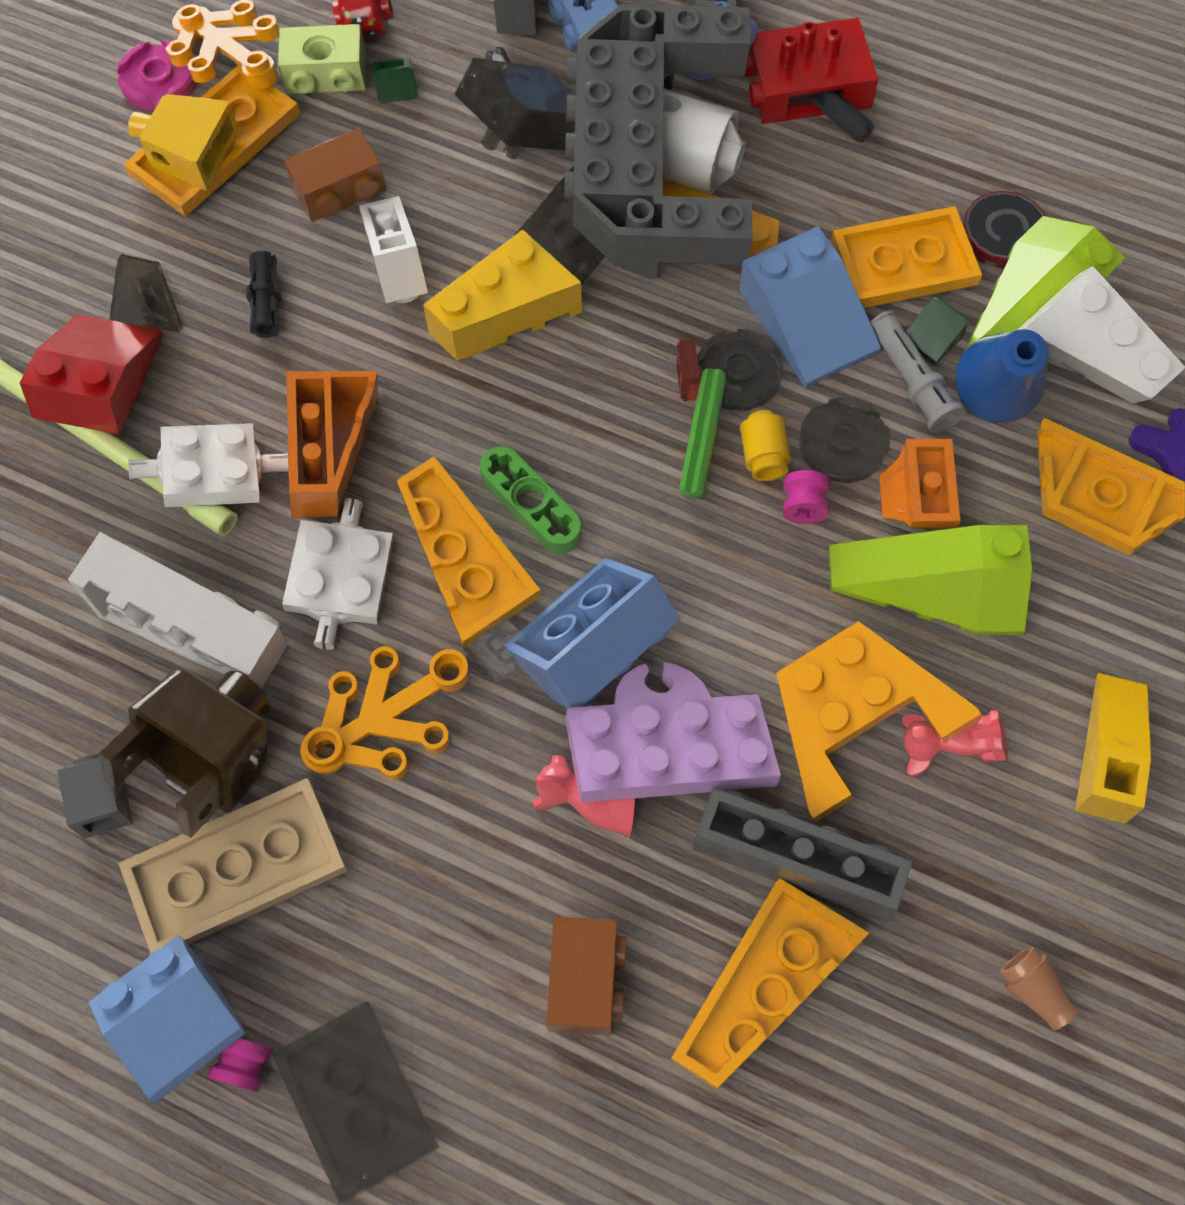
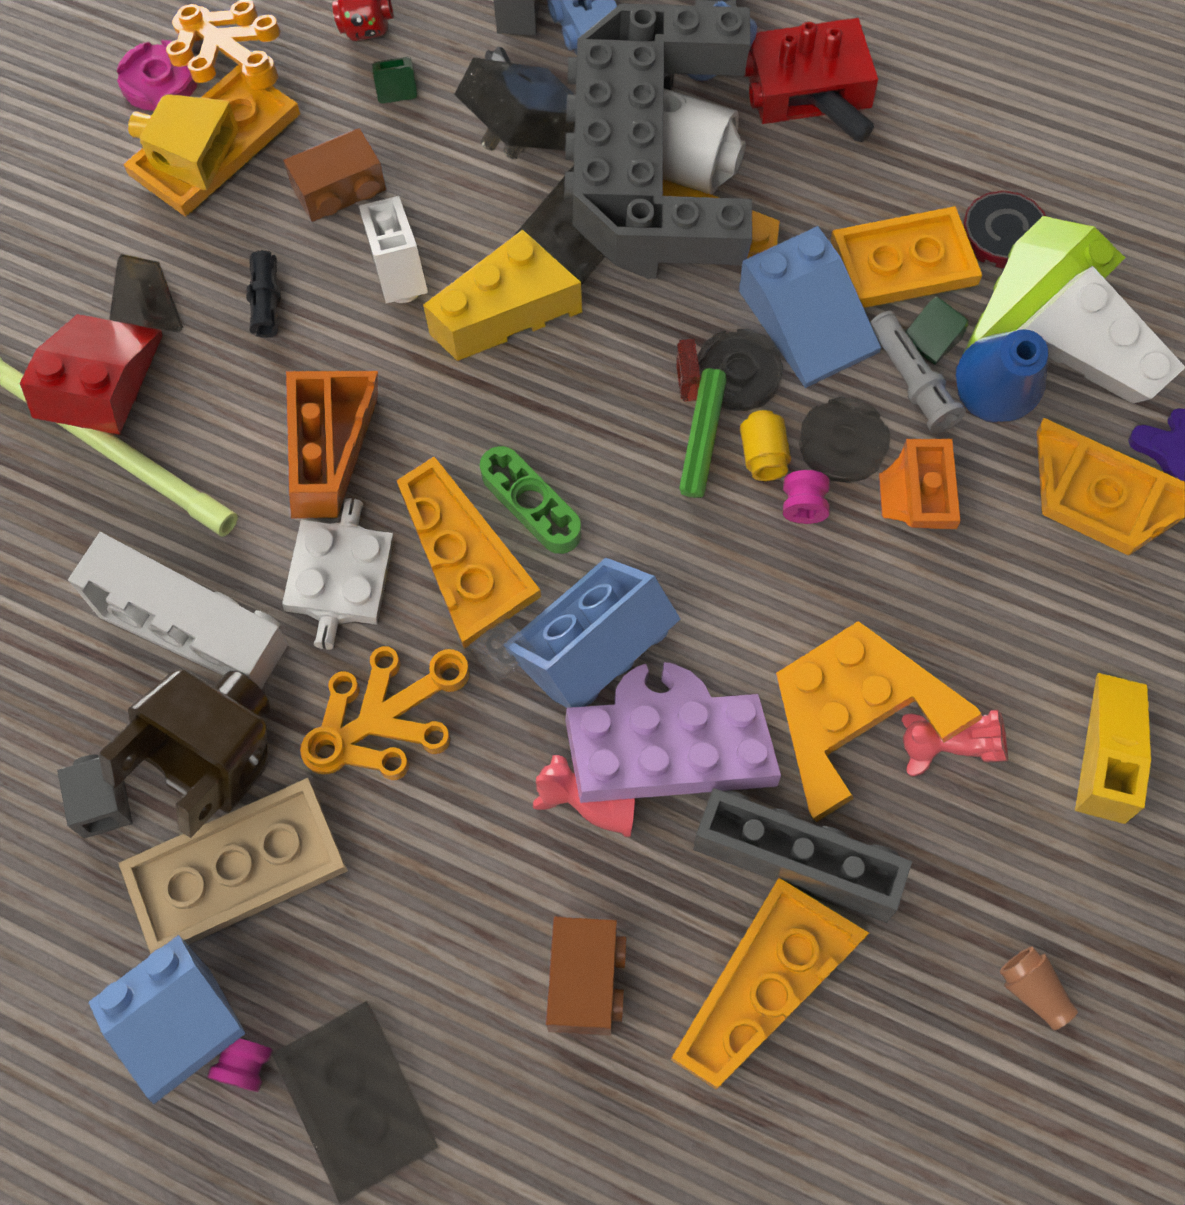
white plate [128,423,289,507] -> none
yellowish green brick [278,24,366,94] -> none
lime wedge [828,525,1032,635] -> none

